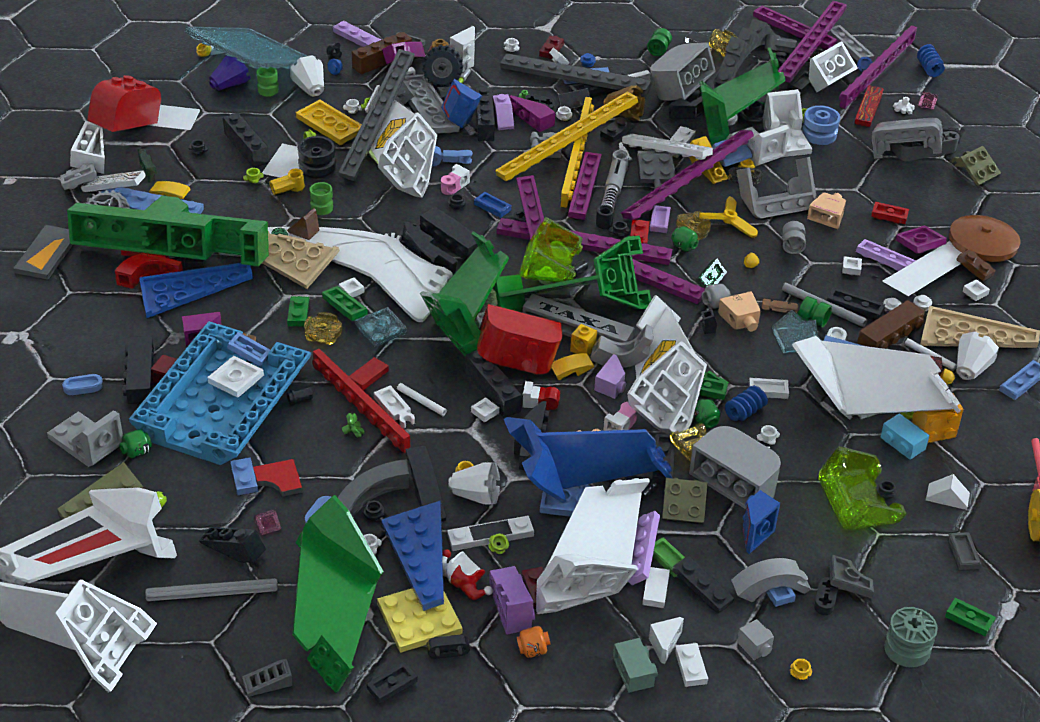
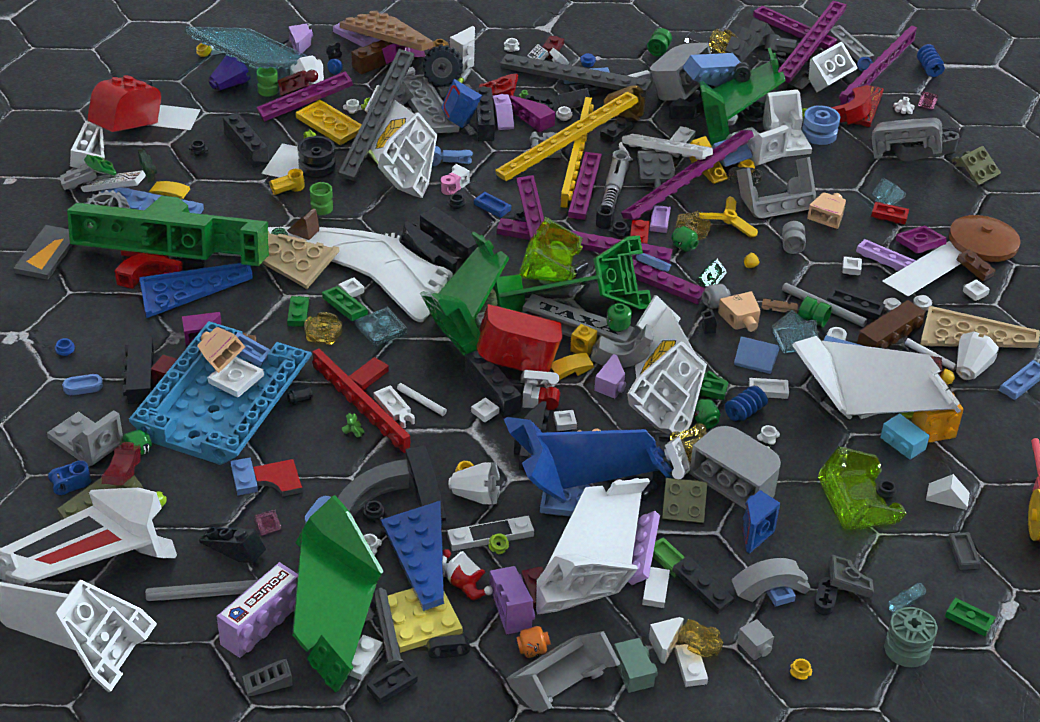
lime plate [243,168,264,183] -> none
white leg [604,402,637,431] -> none
none -> blue piece [48,460,91,495]
none -> blue plate [55,338,75,356]
none -> green slope [84,155,117,176]
none -> dark red slope [102,442,141,485]
none -> light nougat torso [197,327,245,373]
none -> lavender brick [217,562,298,658]
none -> magenta plate [257,71,353,122]
none -> dark red plate [278,69,318,96]
none -> lavender slope [289,24,313,56]
none -> medium nougat wing [339,11,434,51]
none -> white plate [349,635,383,680]
none -> dark grey axle [374,588,404,670]
none -> red piece [479,73,518,96]
none -> light grey windscreen [506,631,620,713]
none -> white plate [520,370,559,388]
none -> white tile [527,44,549,60]
none -> white plate [553,410,577,431]
none -> green head [606,303,632,332]
none -> medium blue tile [636,253,671,272]
none -> white plate [664,437,690,479]
none -> clear yellow plate [678,620,723,657]
none -> medium blue wedge [683,53,741,87]
none -> black wheel [734,62,751,82]
none -> medium blue slope [734,336,780,374]
none -> red arch [831,85,872,124]
none -> clear light blue slope [872,177,906,205]
none -> clear light blue axle [888,583,926,612]

